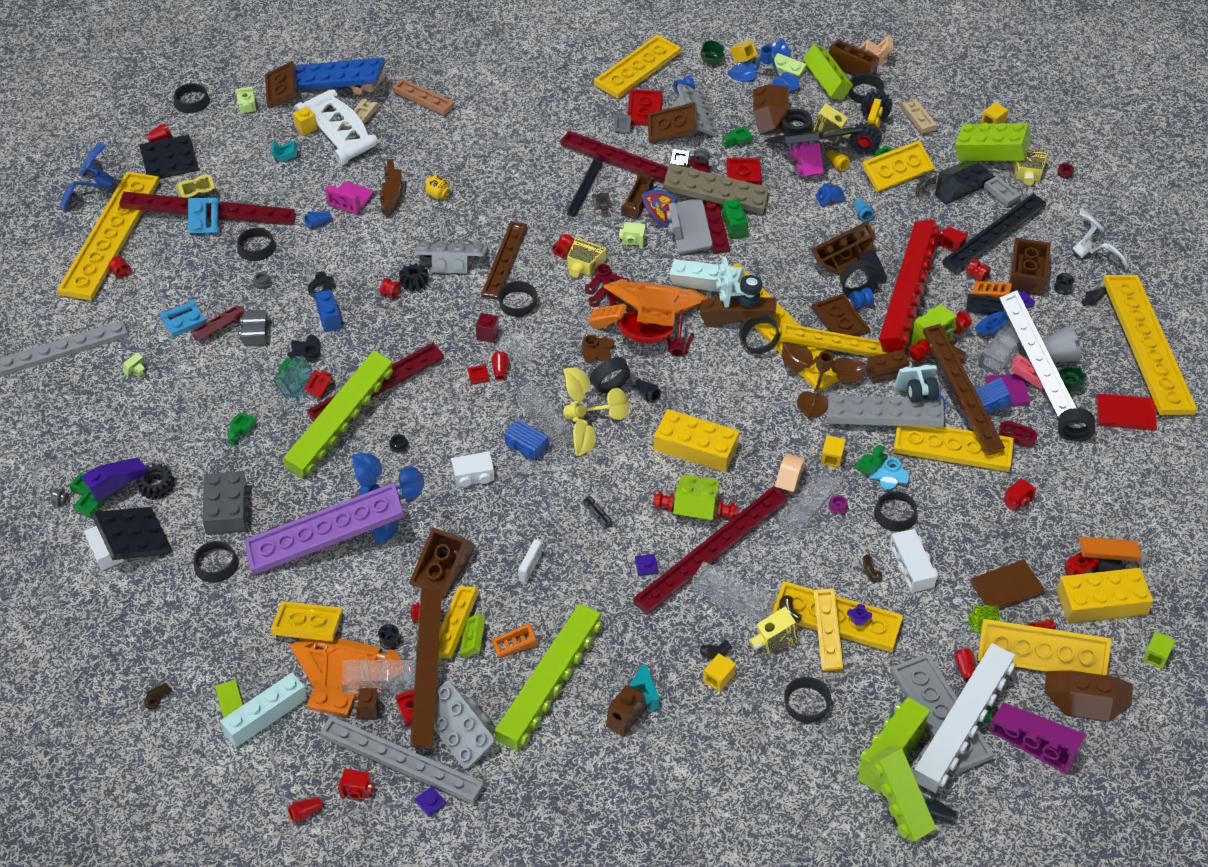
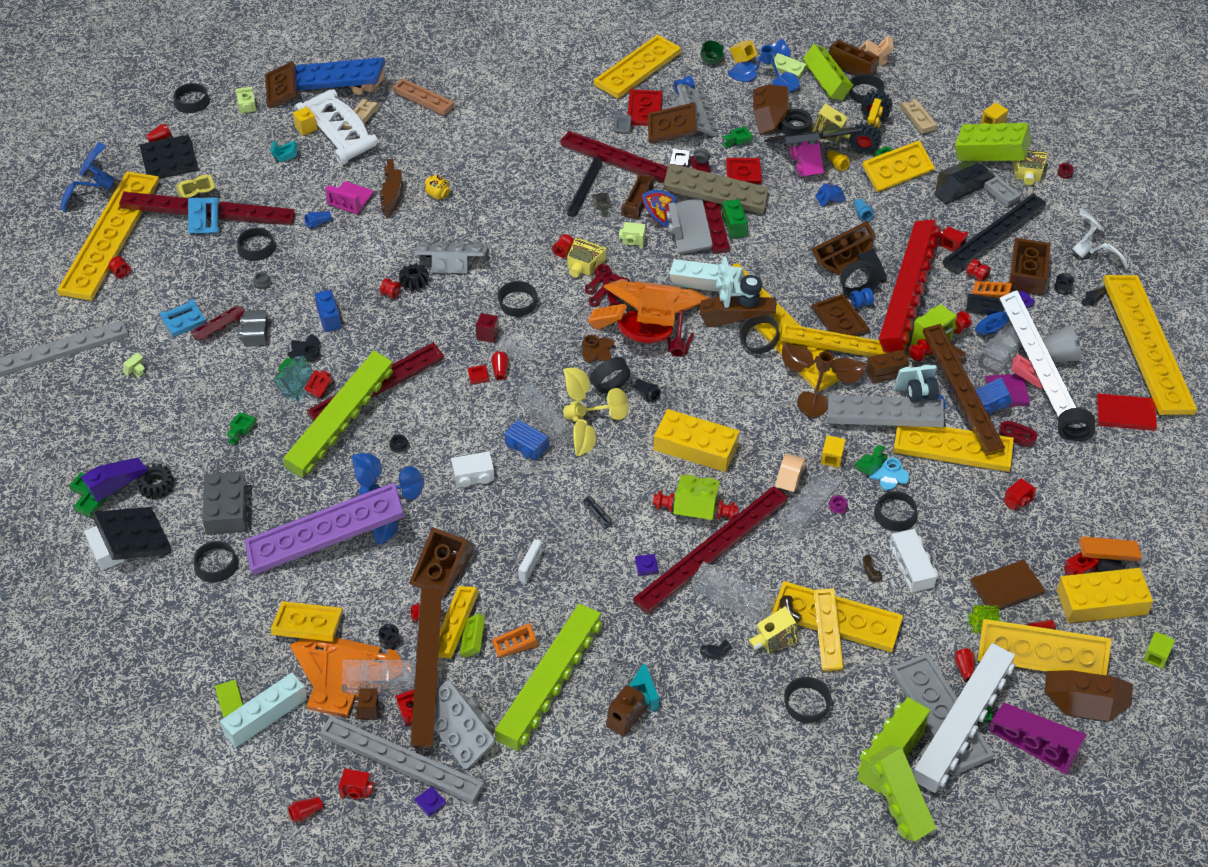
dark grey plate [51,488,68,506] -> none
dark brown arm [144,683,171,709] -> none
black piece [308,272,335,298] -> none
reddish brown tile [481,221,527,300] -> none
yellow brick [703,653,736,692] -> none
dark purple plate [847,604,872,626] -> none
clear smoke plate [915,172,937,199] -> none
black cone [925,797,957,824] -> none
dark green hair [1058,367,1087,392] -> none

